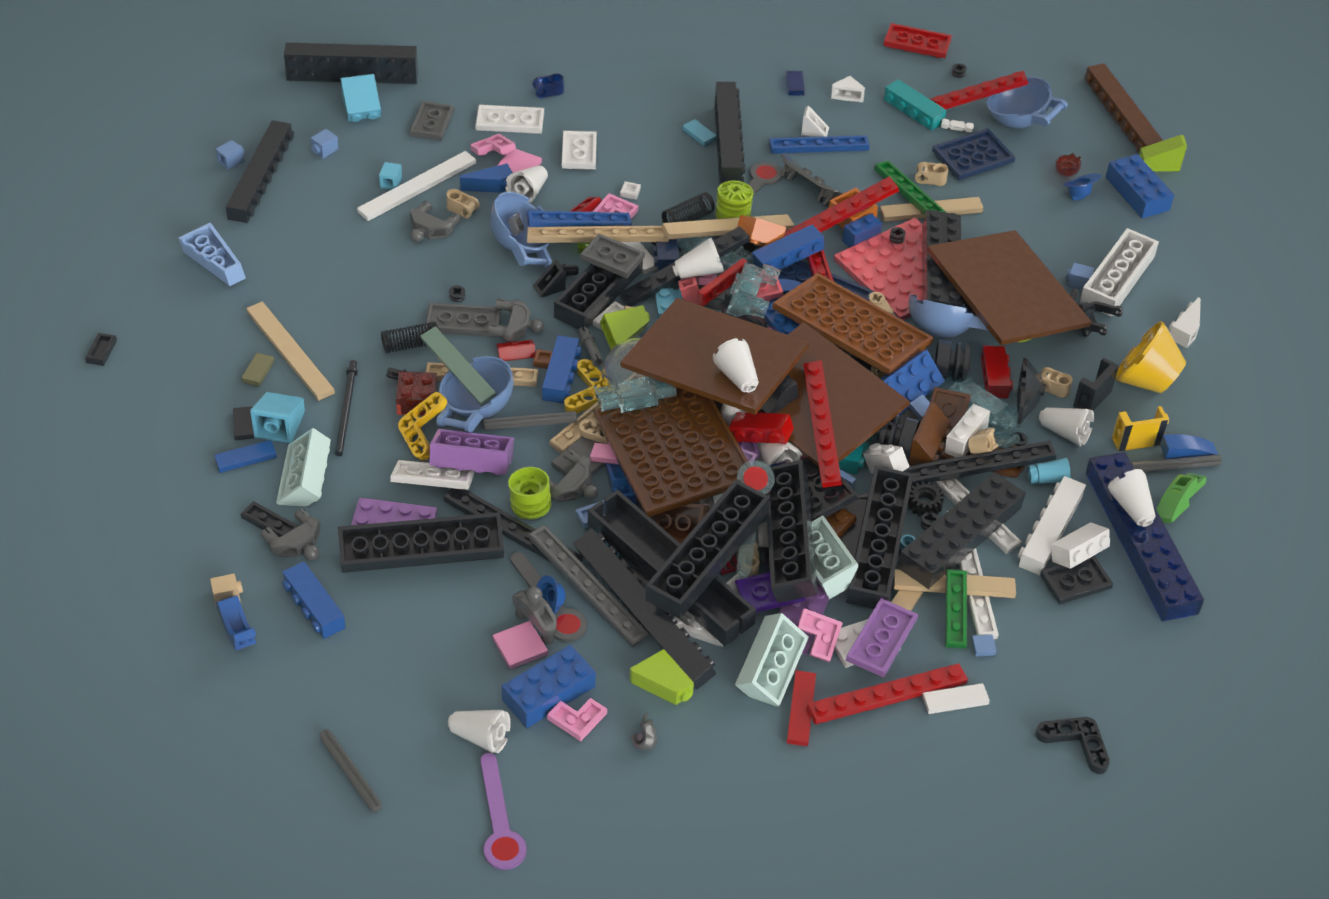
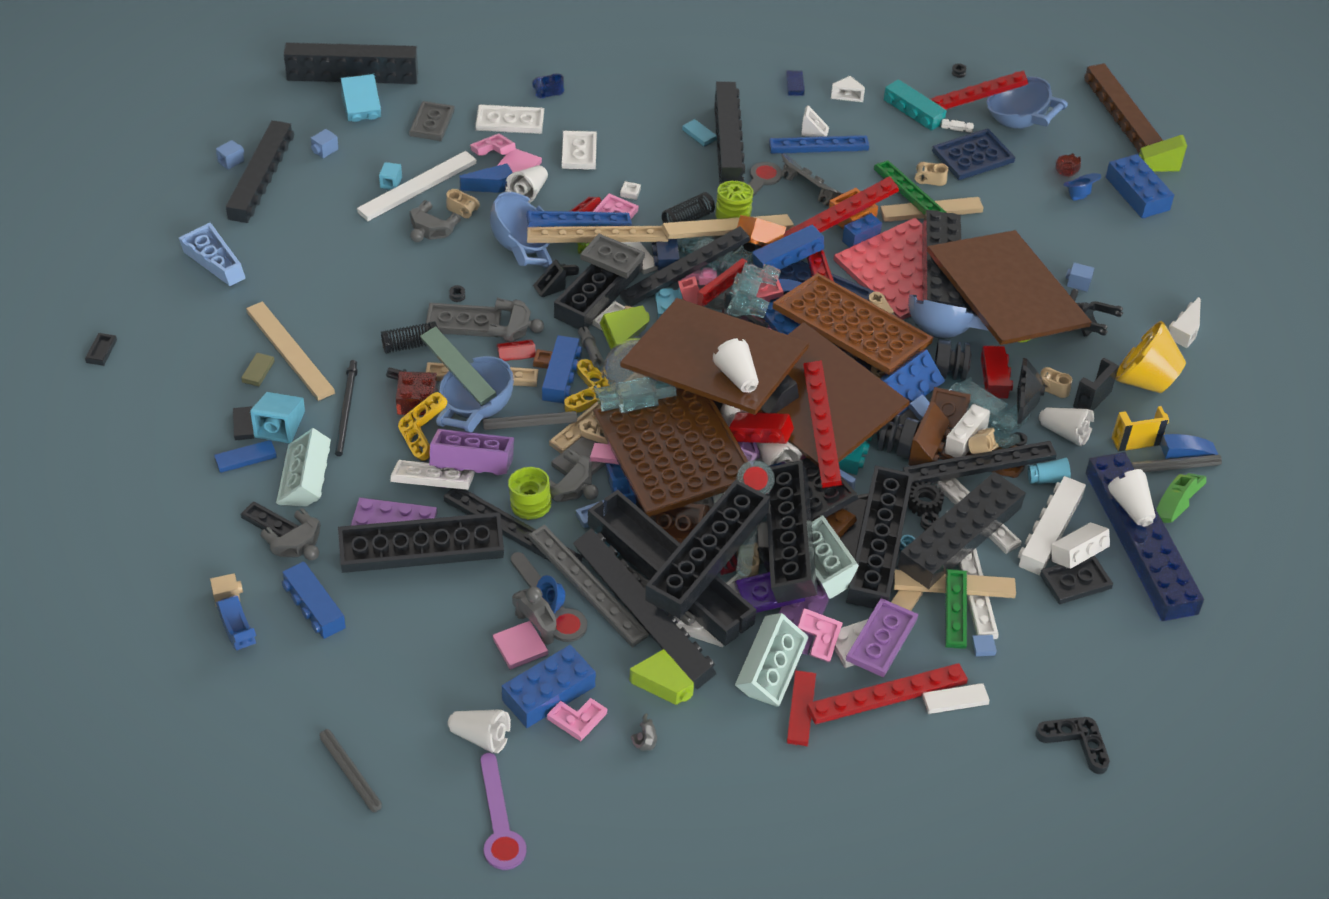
dark grey tile [507,213,524,236] -> none
white cone [672,238,724,278] -> none
white brick [863,443,909,474] -> none
red plate [884,23,952,59] -> none
black bush [889,227,906,244] -> none
white brick [1079,228,1159,317] -> none

